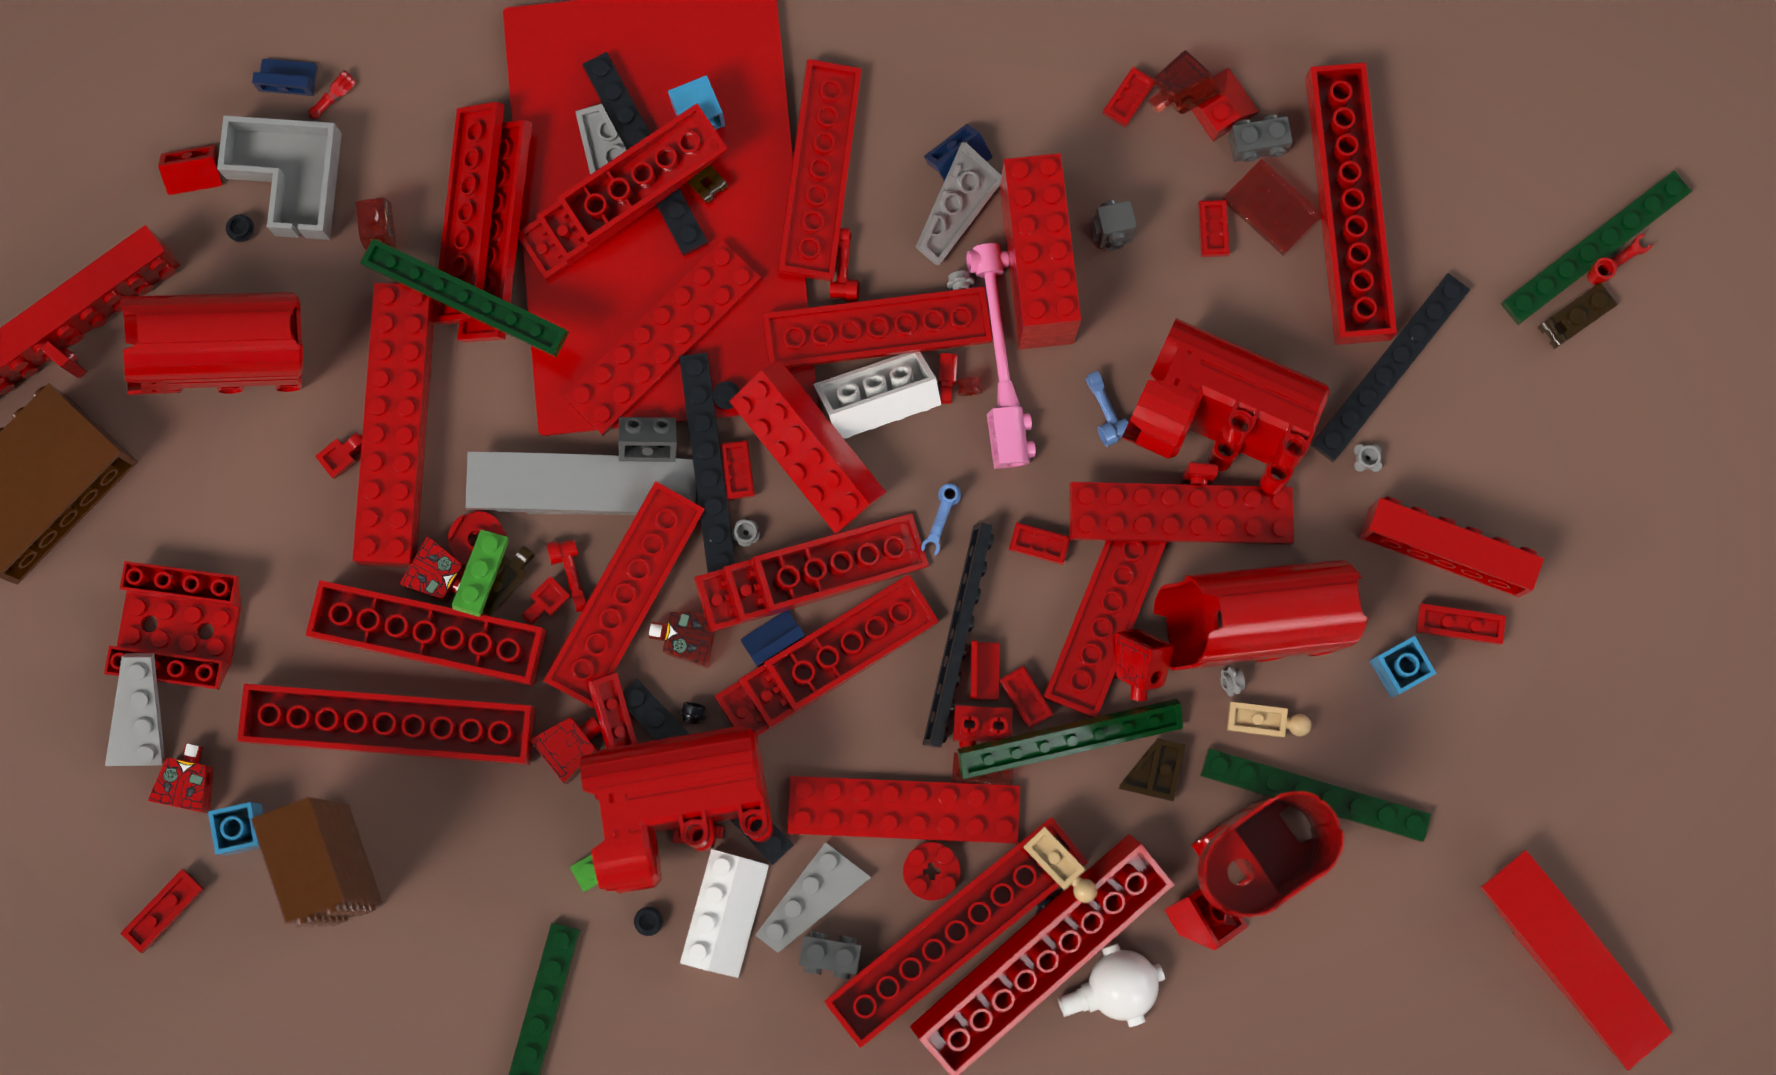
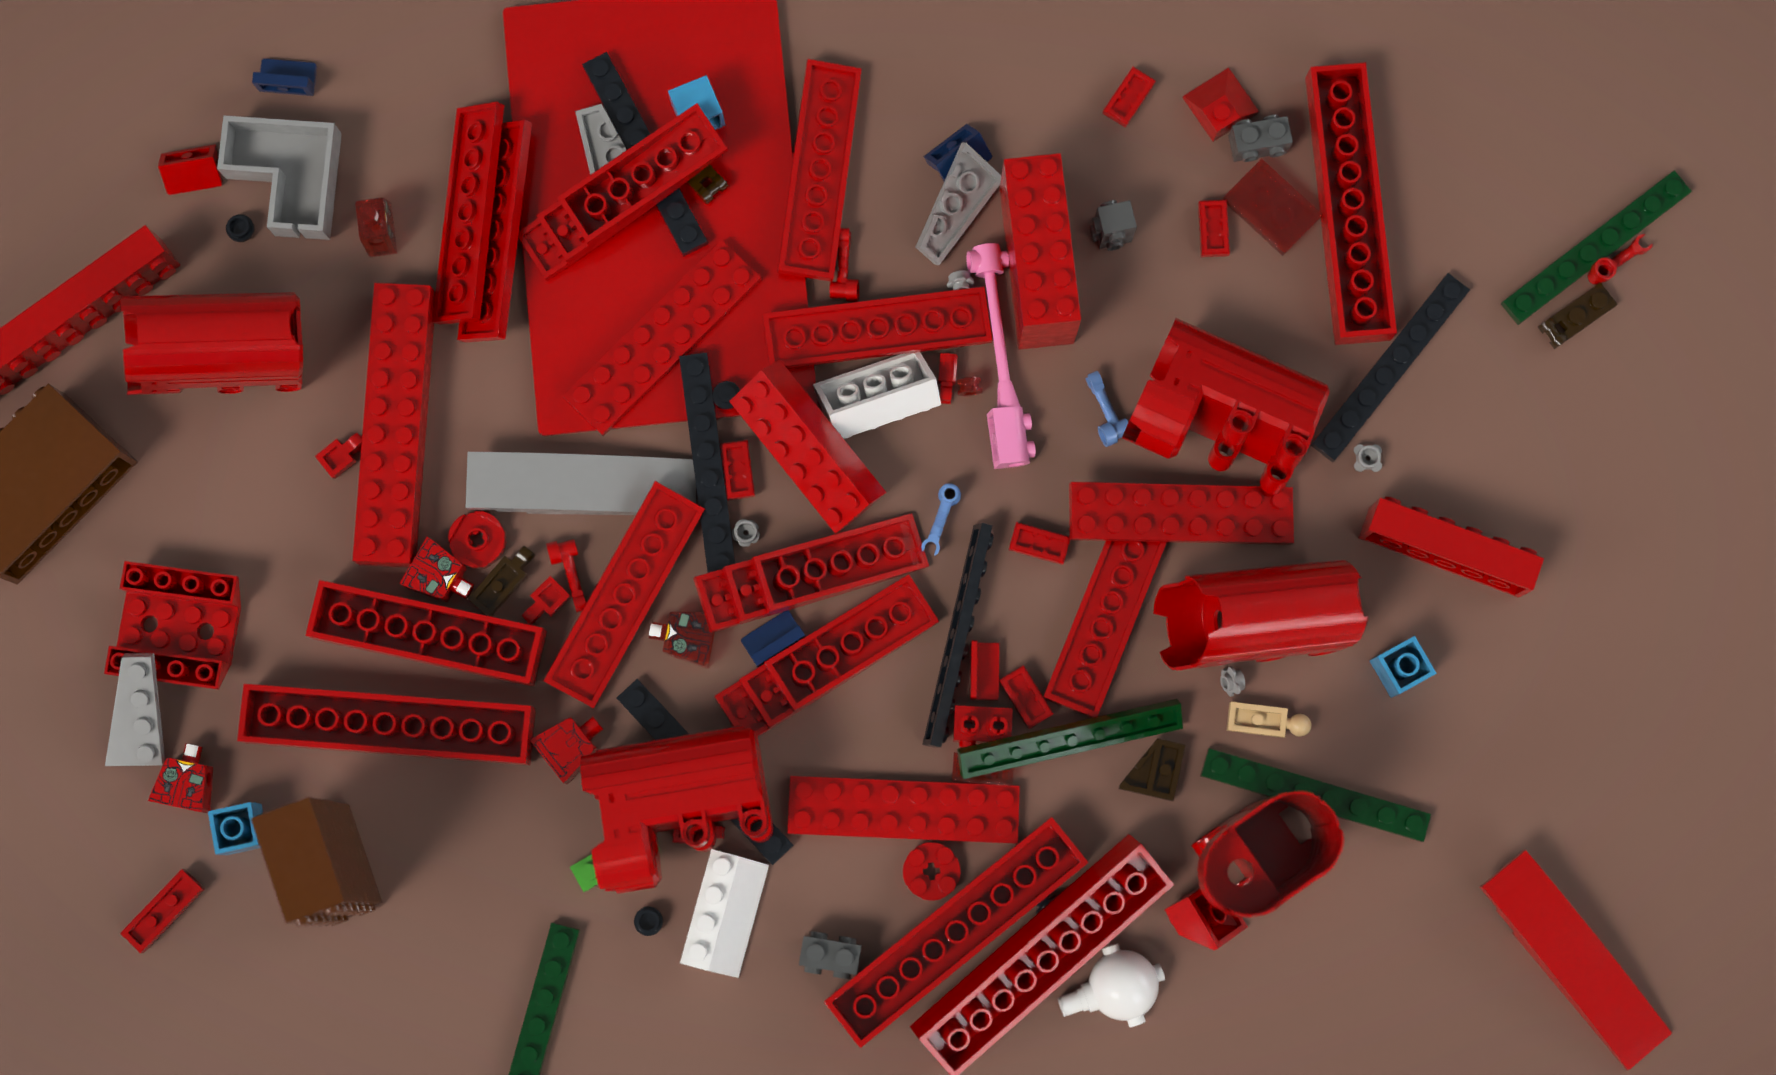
red plate [41,341,87,379] -> none
red piece [308,70,356,120] -> none
dark green plate [360,238,569,358] -> none
bright green plate [452,530,509,617] -> none
red plate [587,672,637,748] -> none
dark grey brick [618,417,677,462] -> none
black plate [678,702,706,724] -> none
light grey wing [755,842,871,953] -> none
tan plate [1024,827,1097,903] -> none
red torso [1115,628,1174,701] -> none
clear red torso [1149,50,1220,114] -> none
red plate [1182,462,1218,486] -> none
red plate [1415,603,1506,645] -> none

